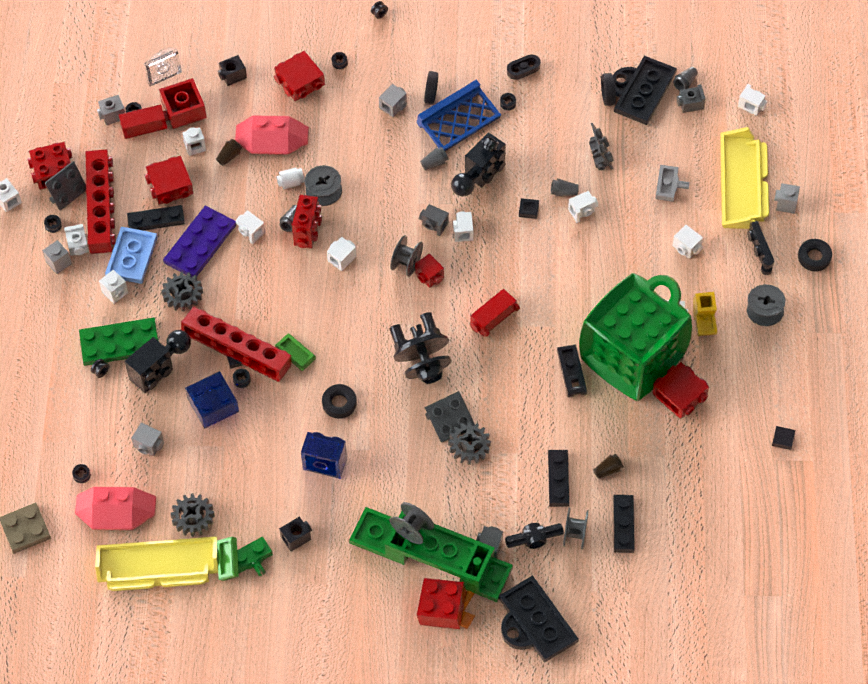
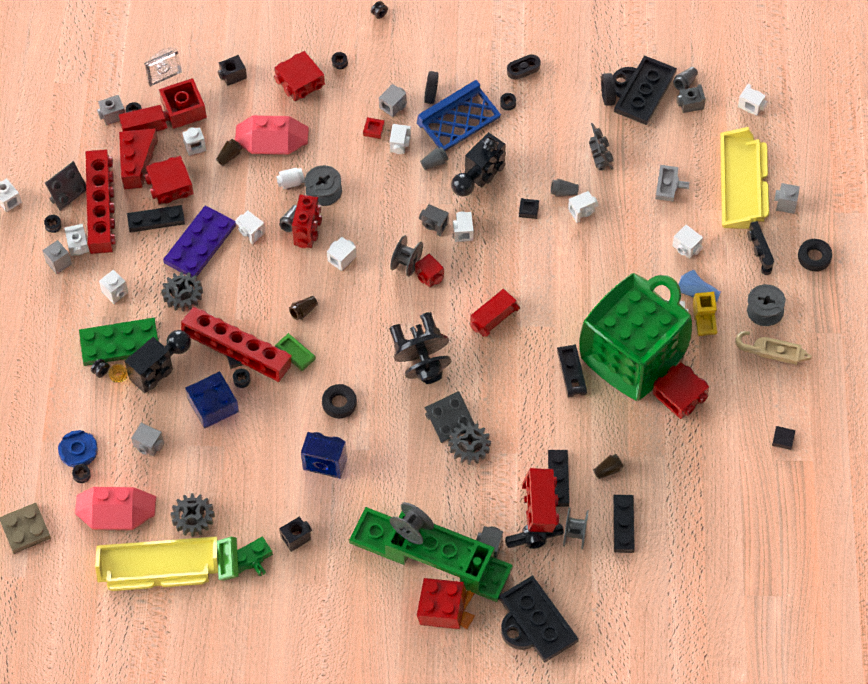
red brick [27,141,73,190] -> none
light blue plate [105,227,158,284] -> none
none -> blue tile [58,430,98,468]
none -> clear yellow plate [108,364,128,383]
none -> red wedge [119,128,158,190]
none -> dark brown cone [289,296,318,320]
none -> red plate [363,117,385,139]
none -> white brick [390,124,411,154]
none -> red wedge [521,468,559,532]
none -> medium blue piece [678,270,721,302]
none -> tan plate [735,331,812,365]

